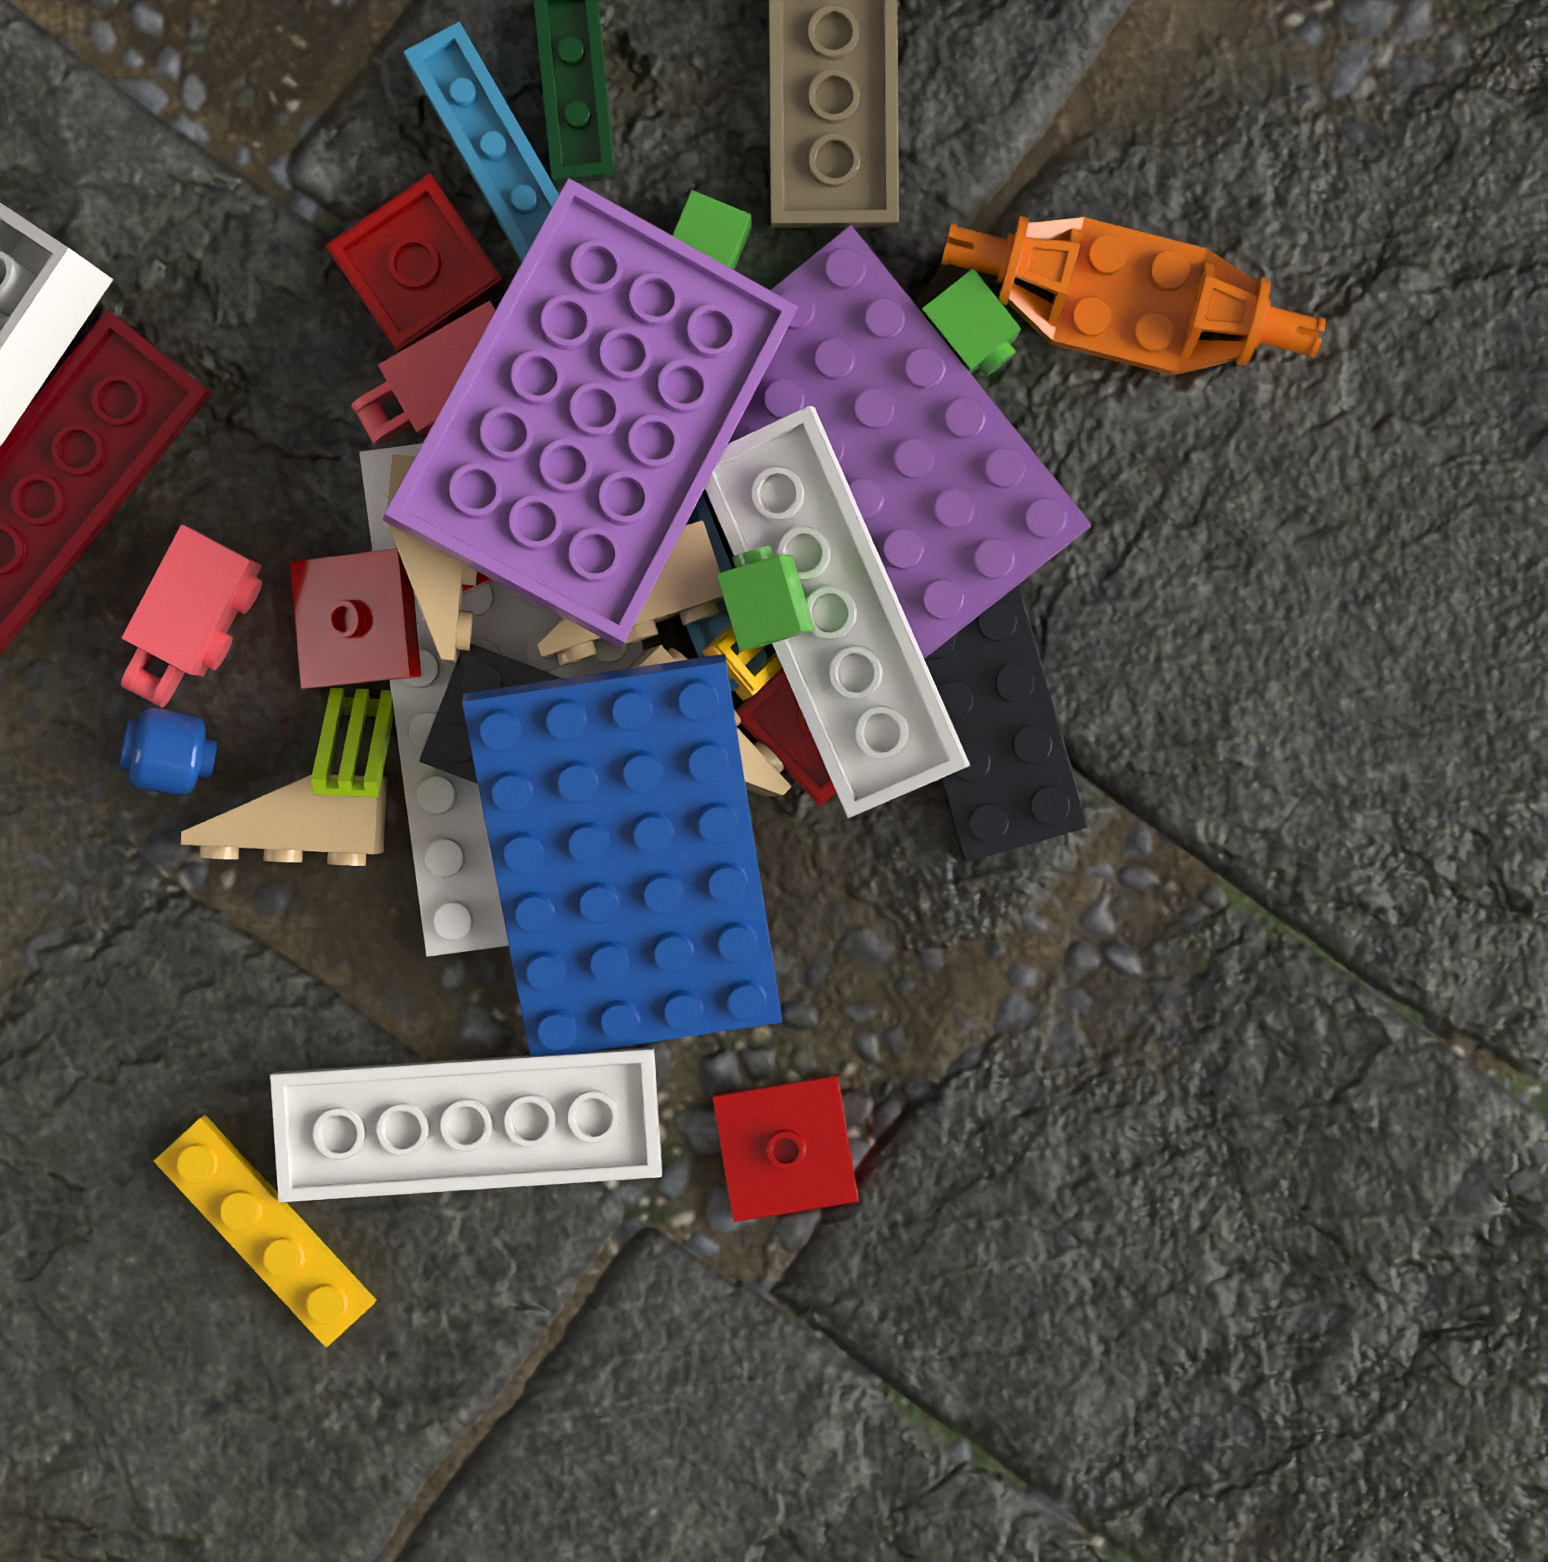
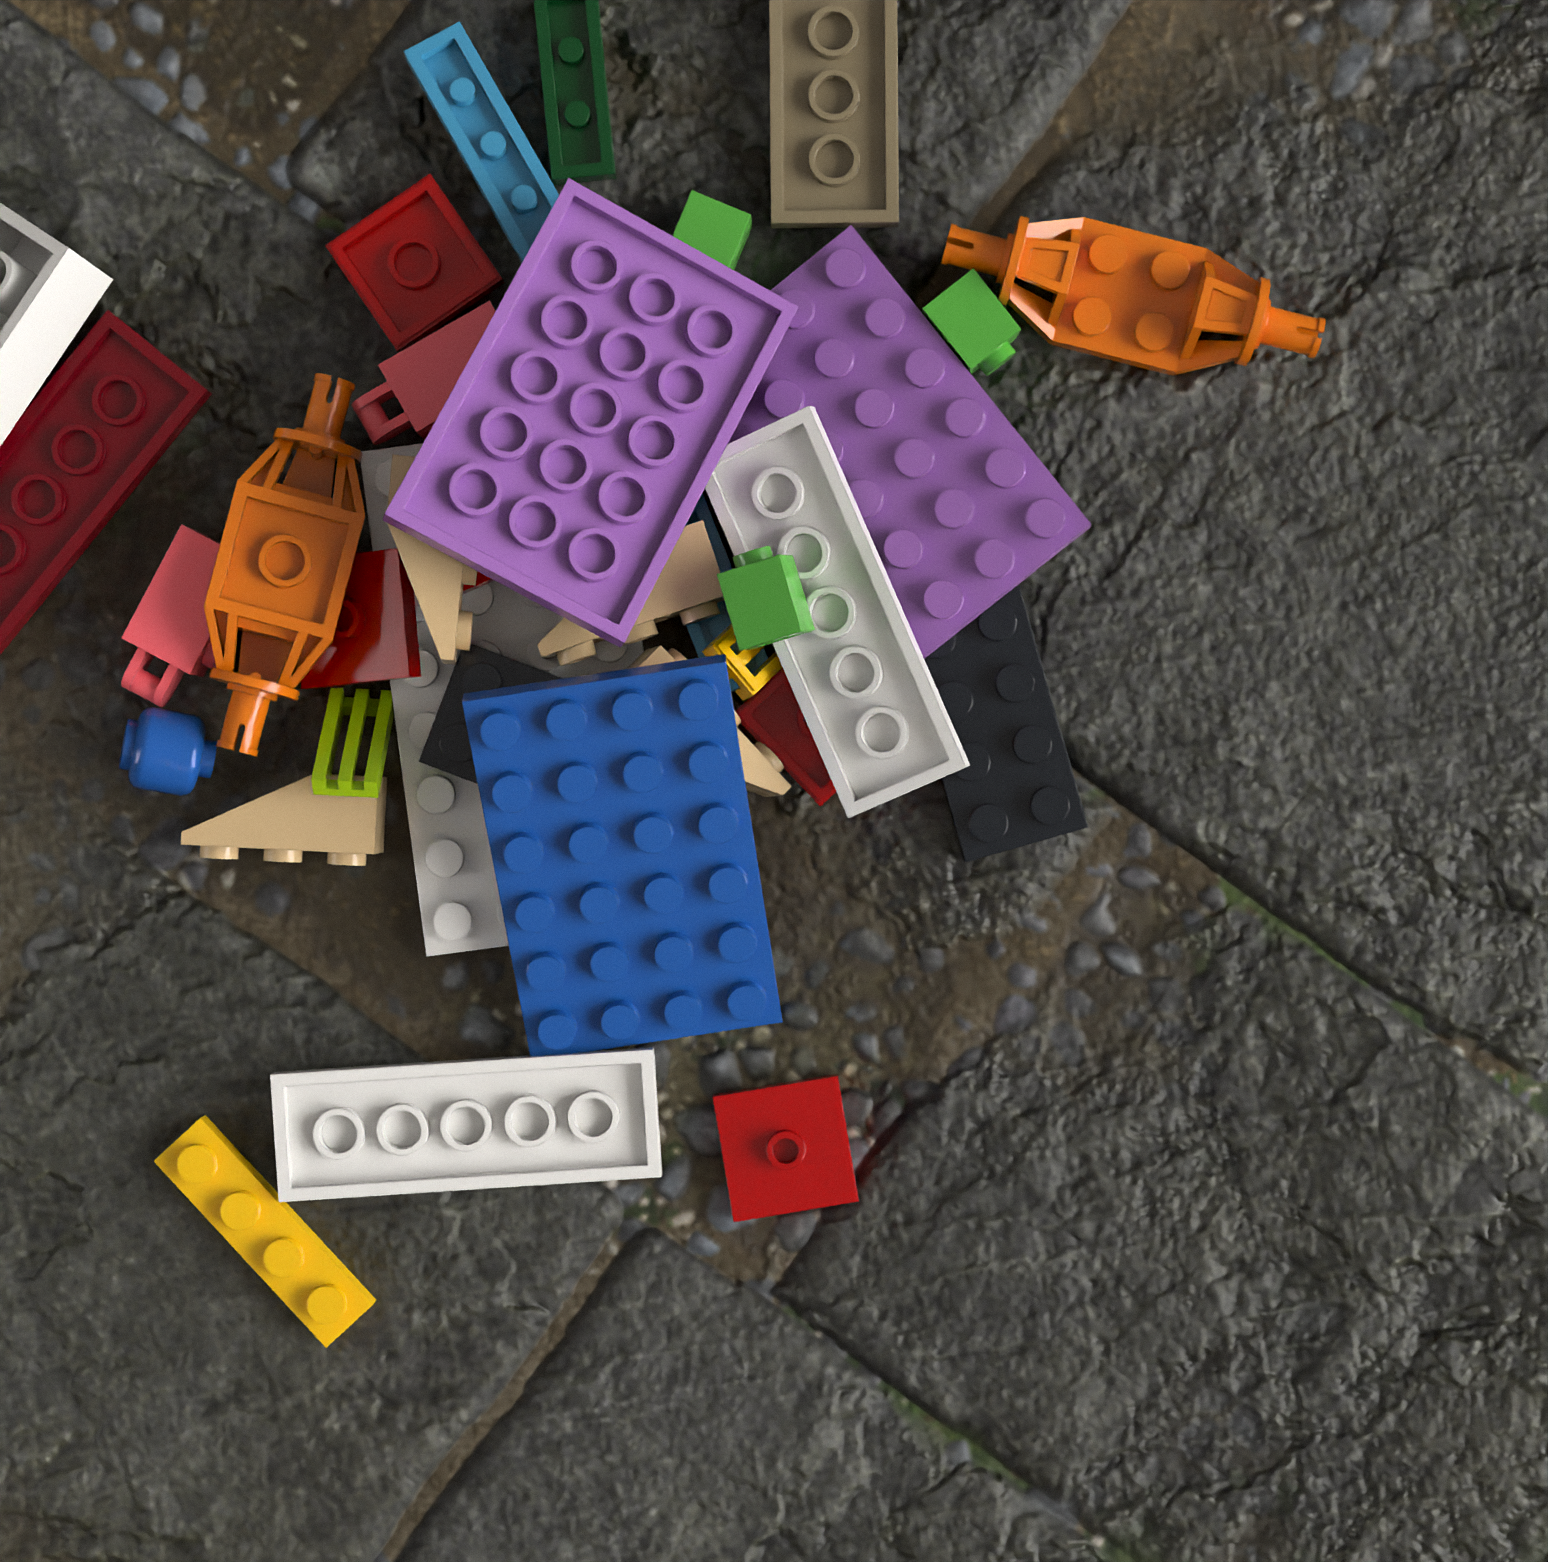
none -> orange plate [203,373,365,757]

